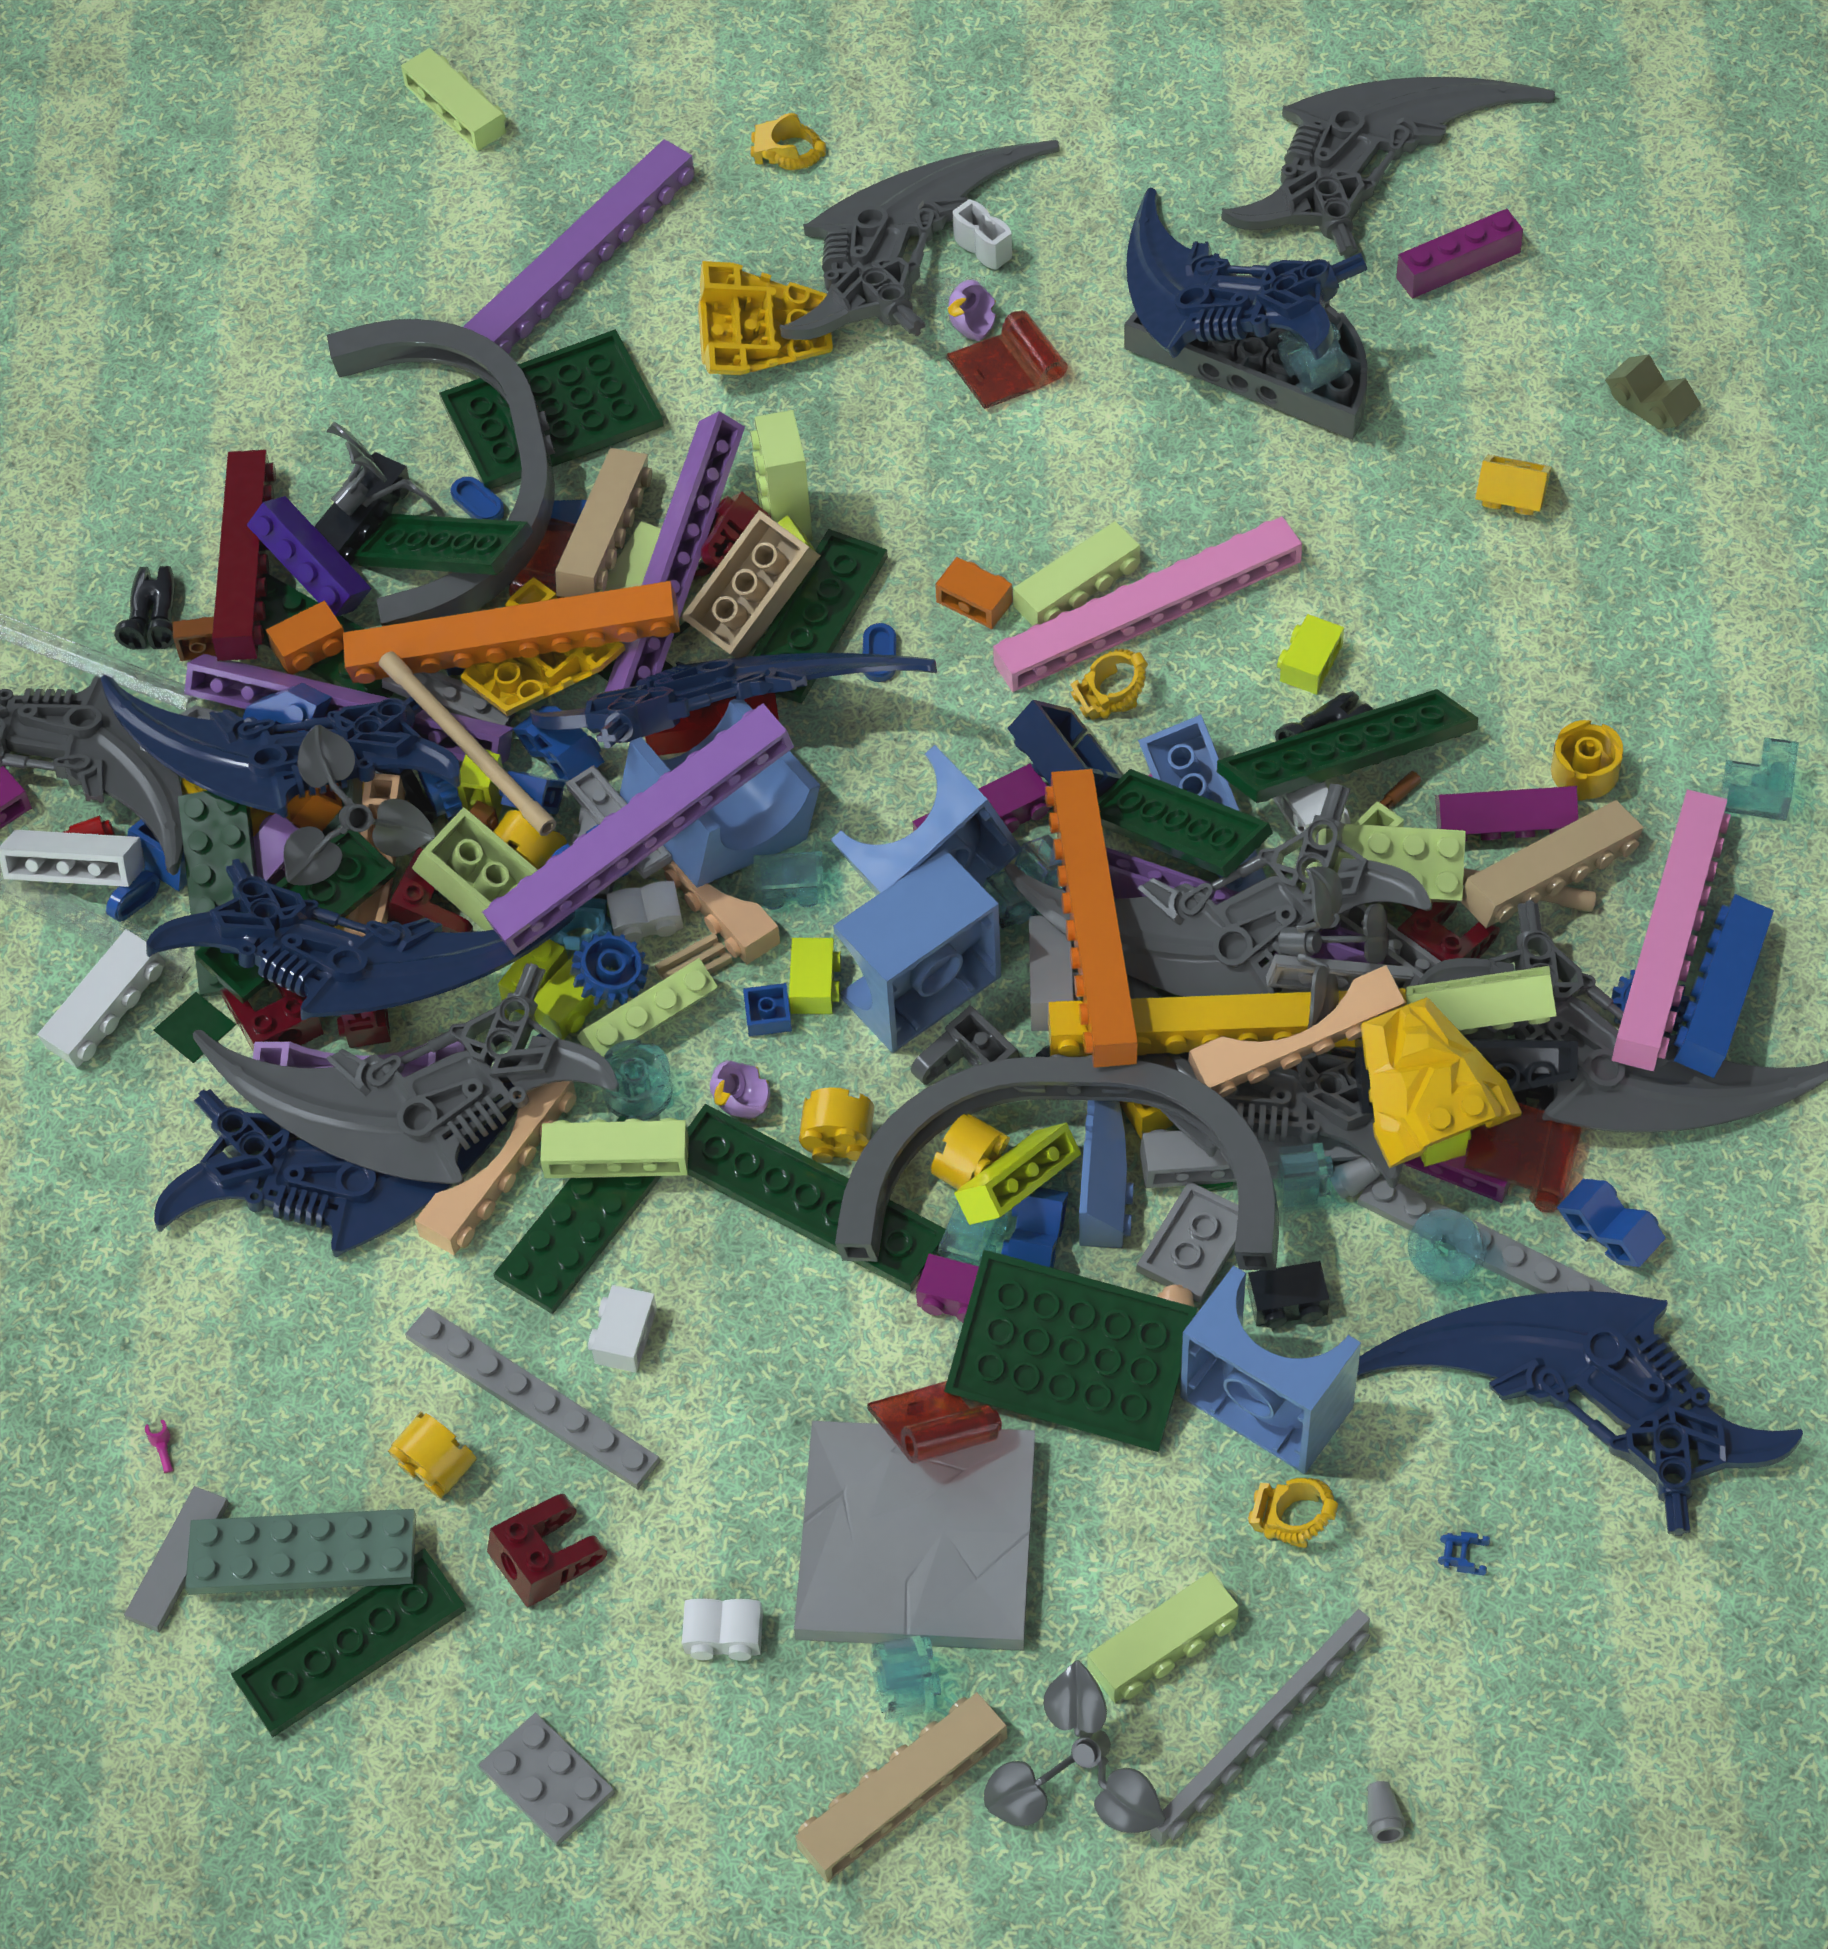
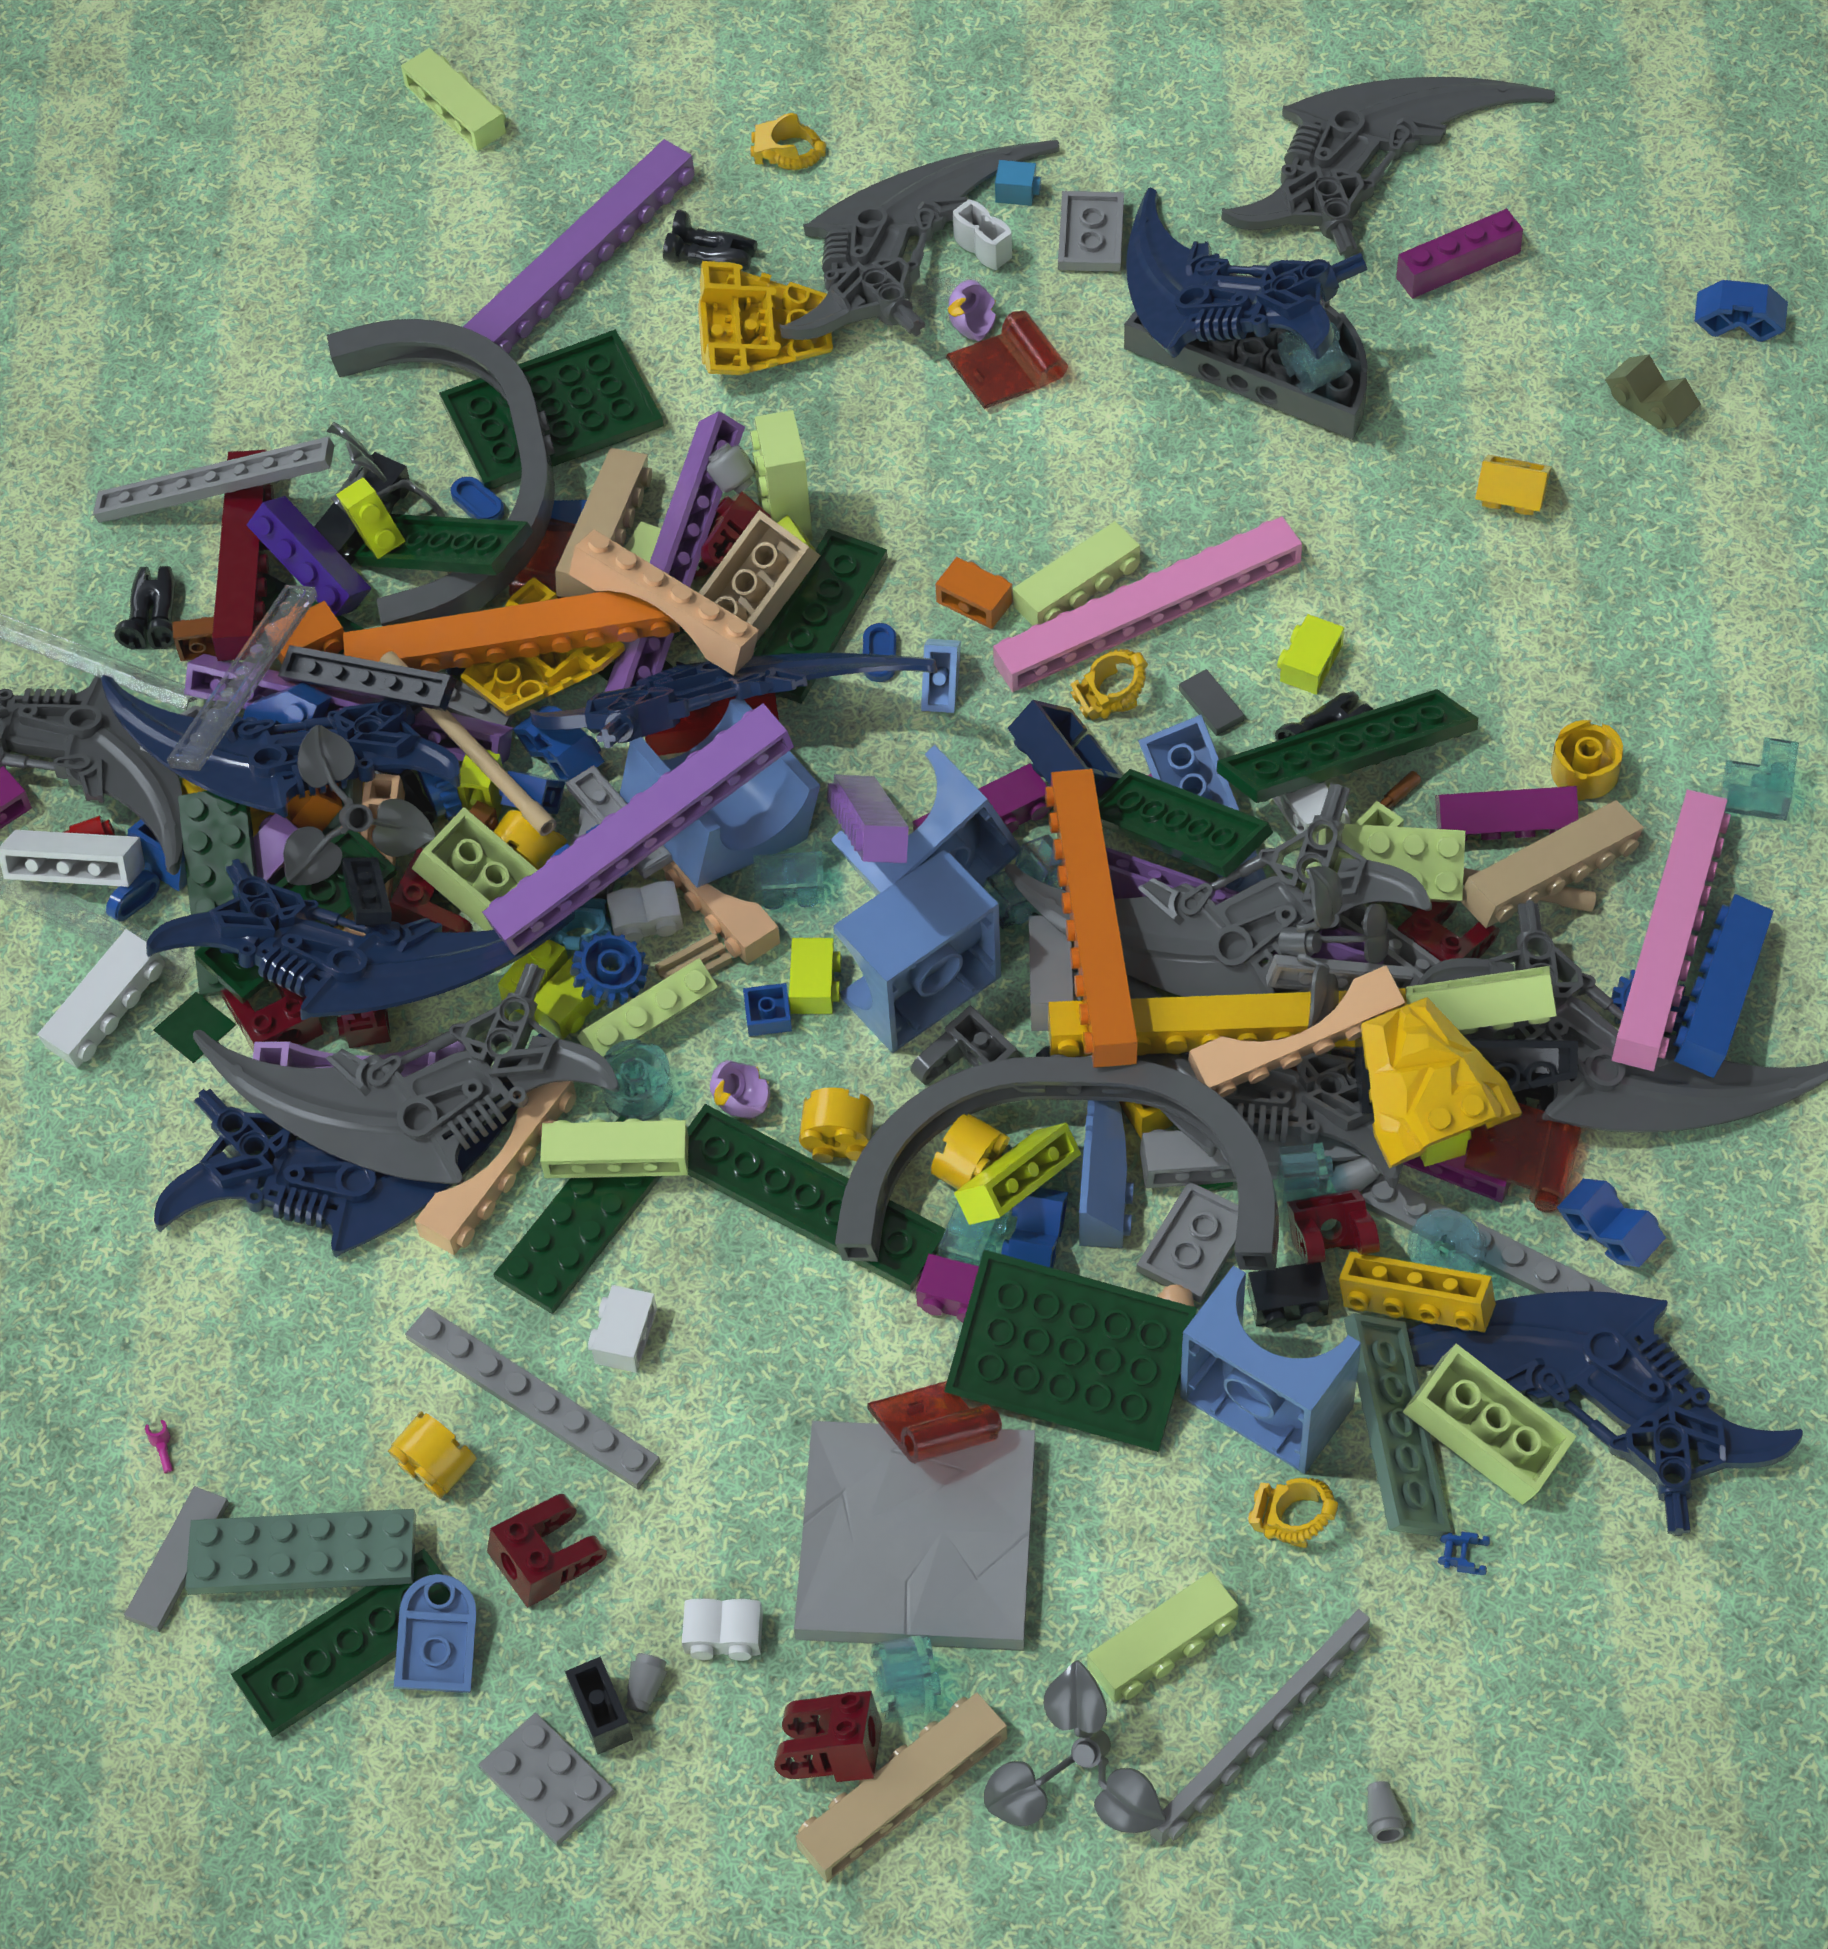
none -> light grey plate [93,437,335,523]
none -> clear tile [167,585,318,771]
none -> black plate [278,645,457,712]
none -> neon yellow brick [336,477,405,559]
none -> black plate [342,857,392,927]
none -> medium blue tile [393,1574,476,1693]
none -> black brick [565,1656,633,1755]
none -> light nougat arch [569,529,759,676]
none -> light grey cone [625,1653,667,1714]
none -> black piece [663,210,758,270]
none -> light grey head [707,443,756,494]
none -> dark red brick [774,1690,882,1782]
none -> medium lavender brick [827,774,909,863]
none -> light blue slope [921,639,961,713]
none -> dark azure brick [995,160,1041,206]
none -> light grey plate [1058,191,1124,272]
none -> dark grey tile [1179,669,1244,736]
none -> dark red brick [1287,1189,1380,1265]
none -> yellow brick [1339,1251,1496,1332]
none -> sand green plate [1344,1313,1451,1537]
none -> yellowish green brick [1403,1344,1577,1505]
none -> blue brick [1694,280,1788,342]

